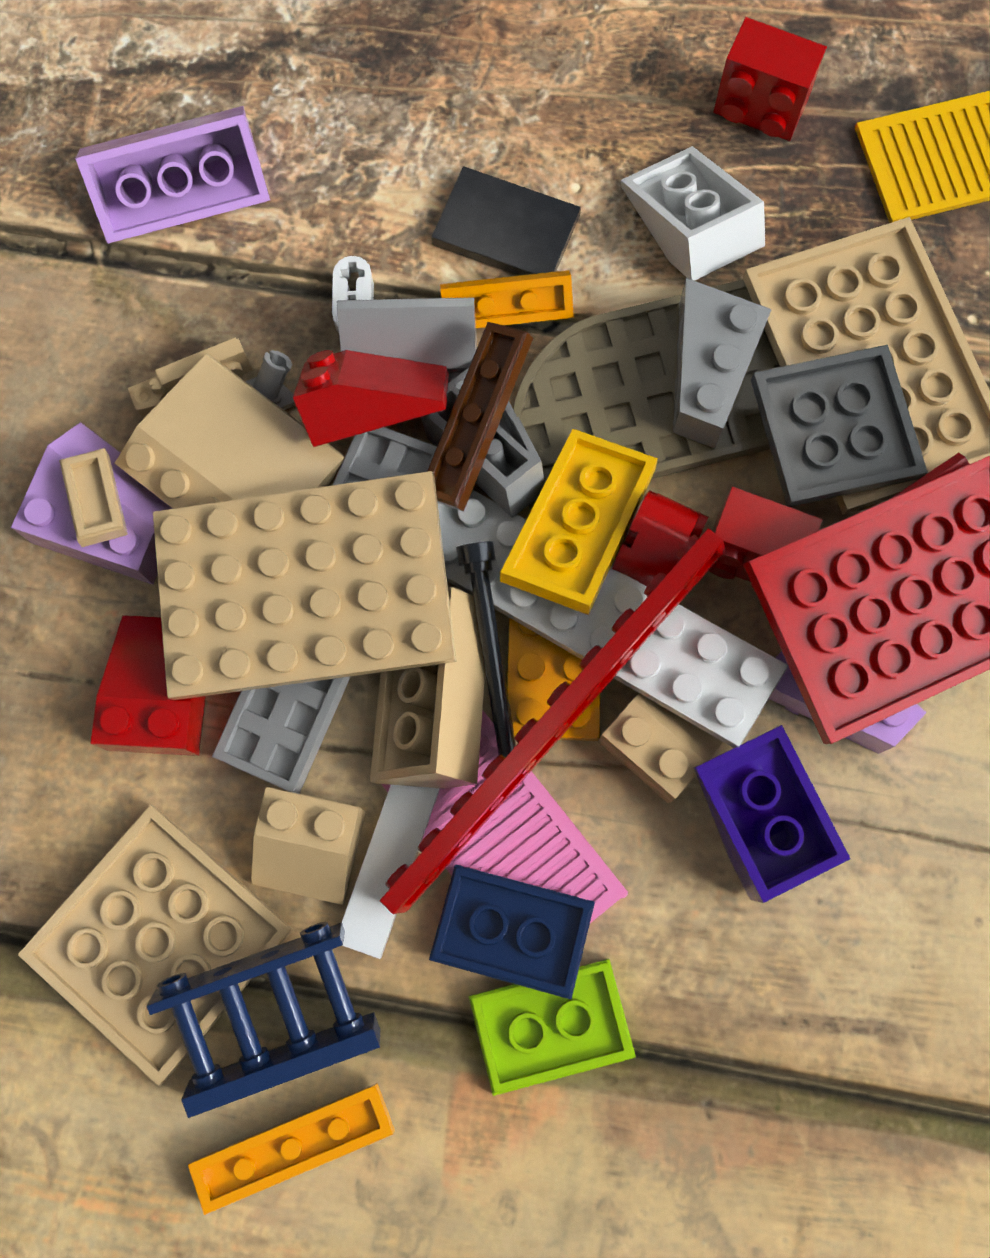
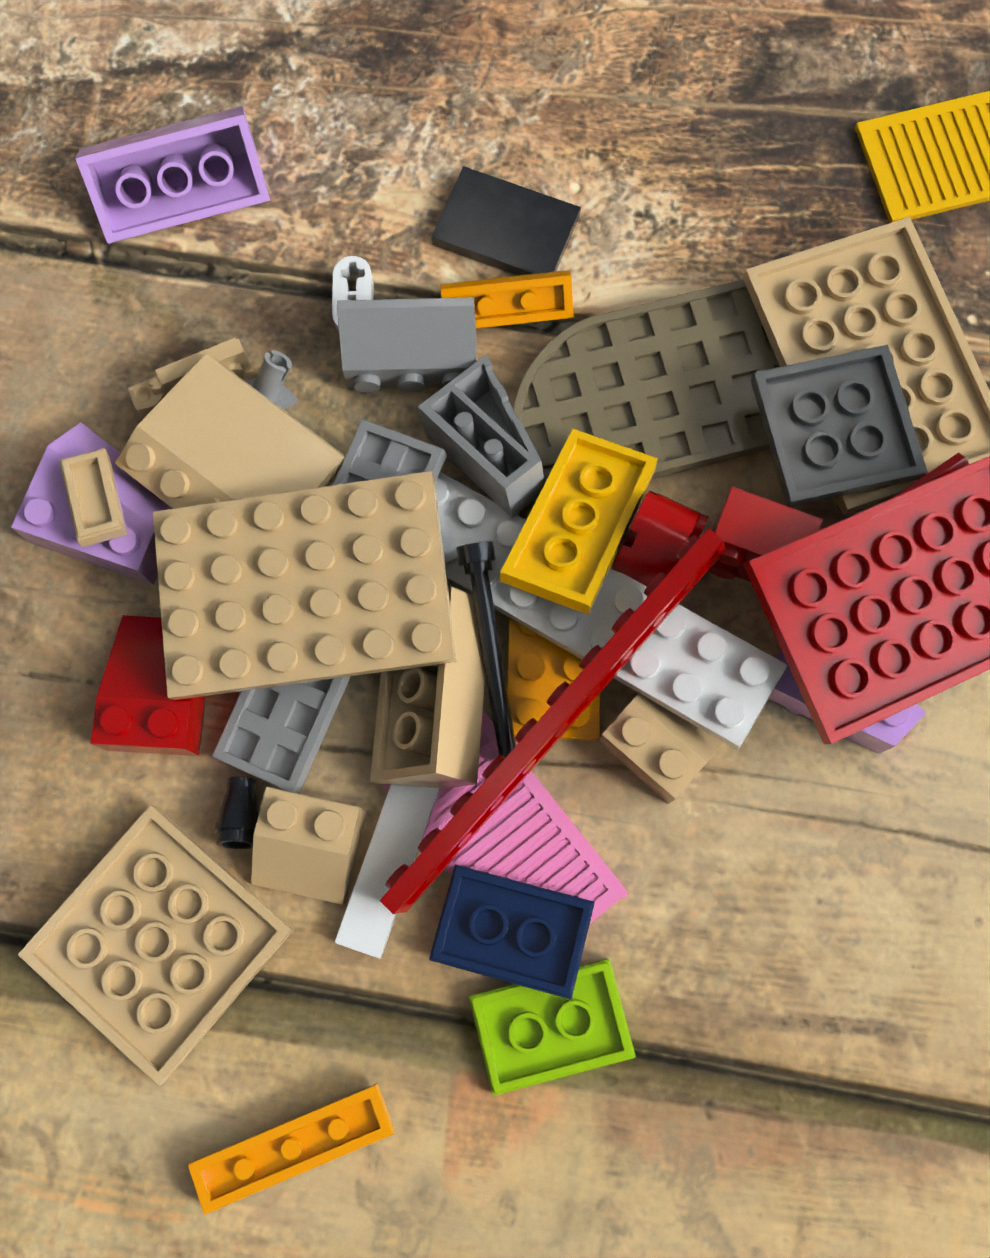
dark blue fence [146,922,381,1118] -> none
red slope [293,350,449,447] -> none
reddish brown tile [427,322,534,512] -> none
white slope [621,146,765,281] -> none
light grey wedge [673,278,772,449] -> none
dark purple slope [694,725,851,903] -> none
red brick [713,17,827,141] -> none
none -> black cone [213,776,259,849]

